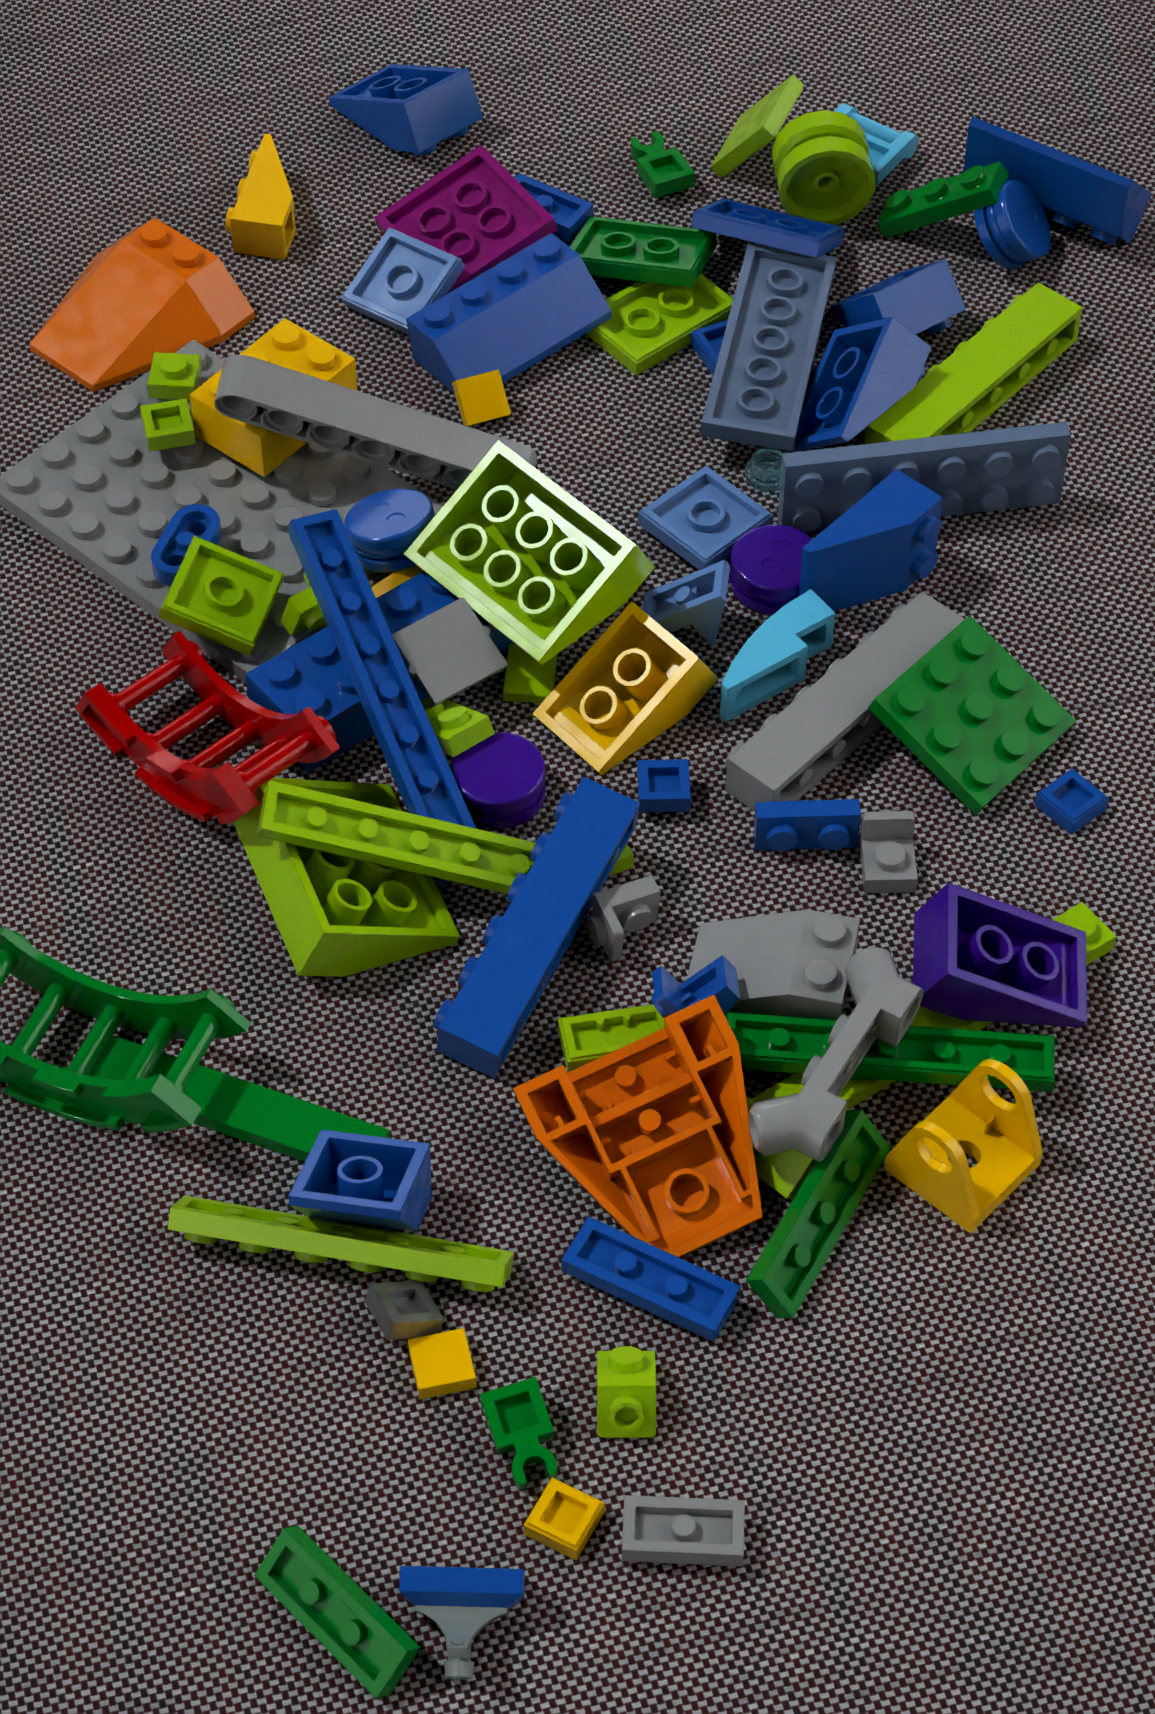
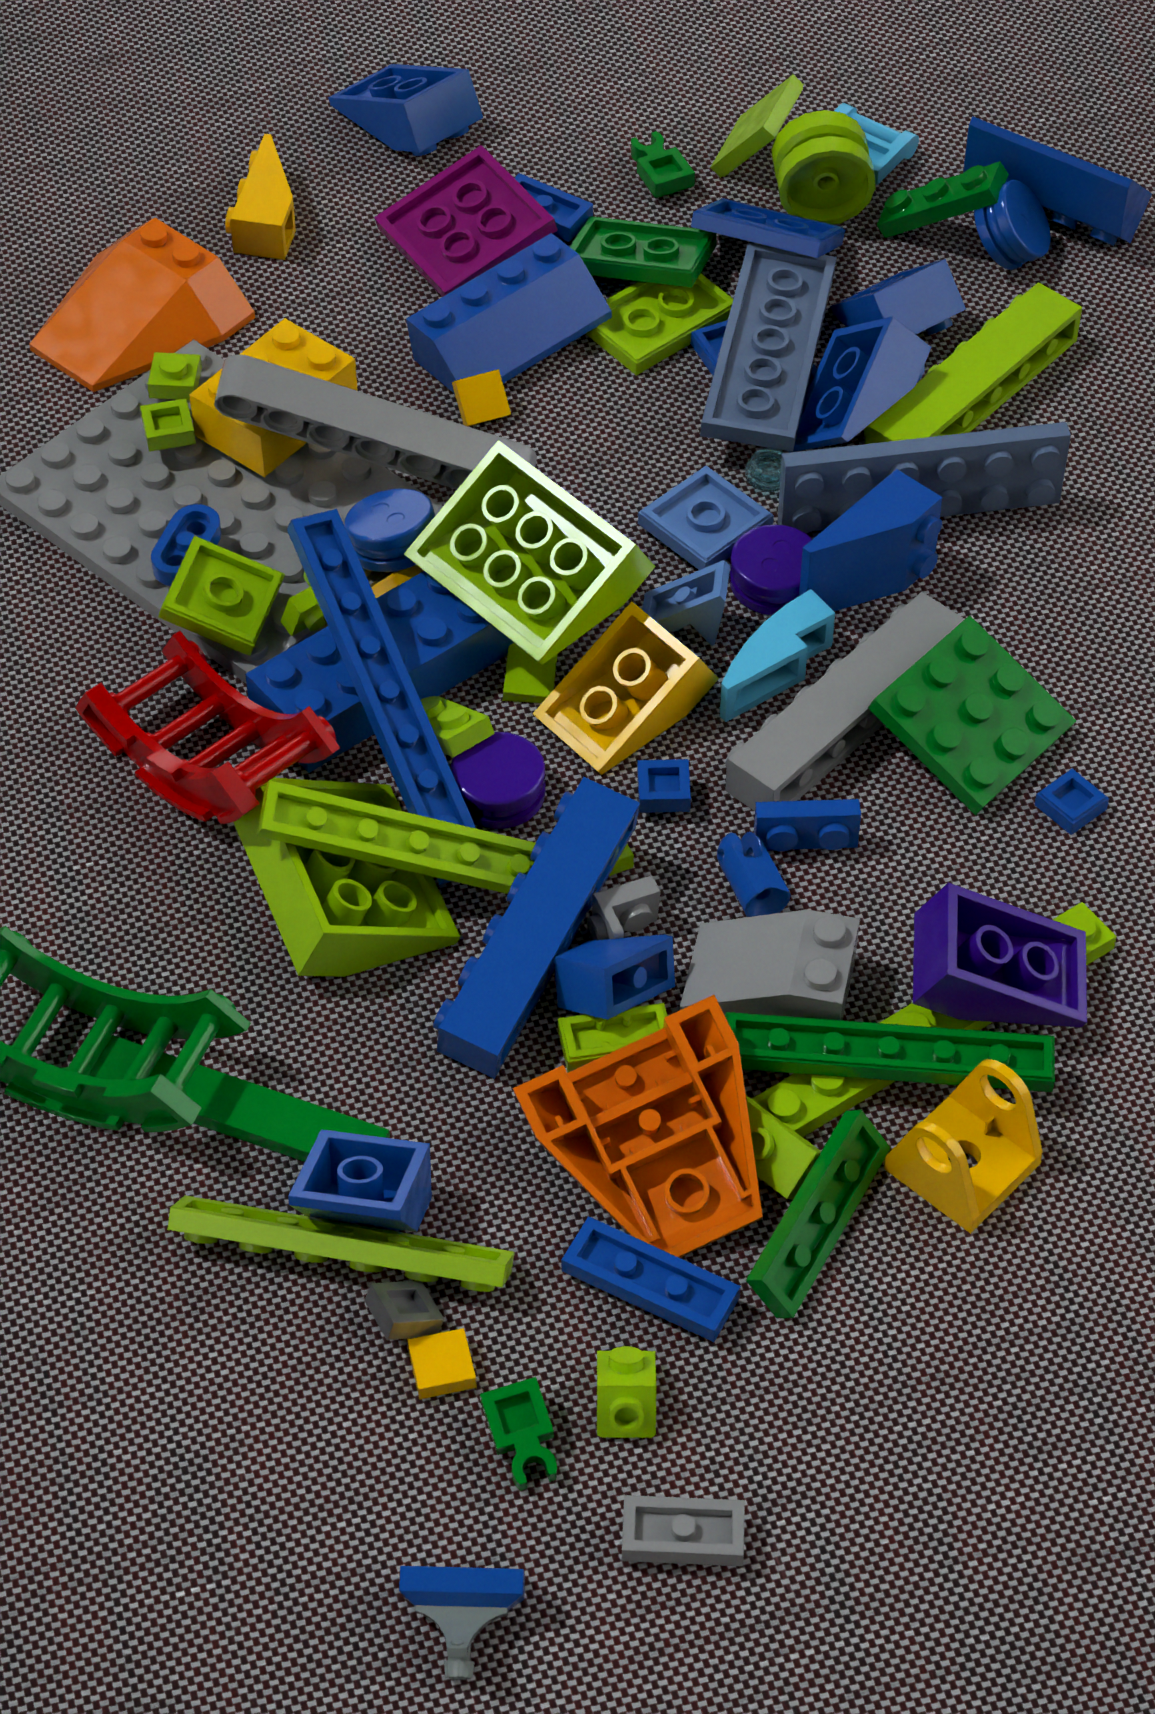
green plate [254,1525,421,1699] -> none
medium blue plate [341,227,465,335] -> none
light grey piece [392,597,508,707] -> none
yellow tile [523,1477,605,1561] -> none
blue bracket [652,955,740,1018] -> none
light grey plate [748,947,924,1162] -> none
light grey bracket [859,810,918,893] -> none
none -> blue slope [554,934,675,1020]
none -> blue piece [717,831,791,917]

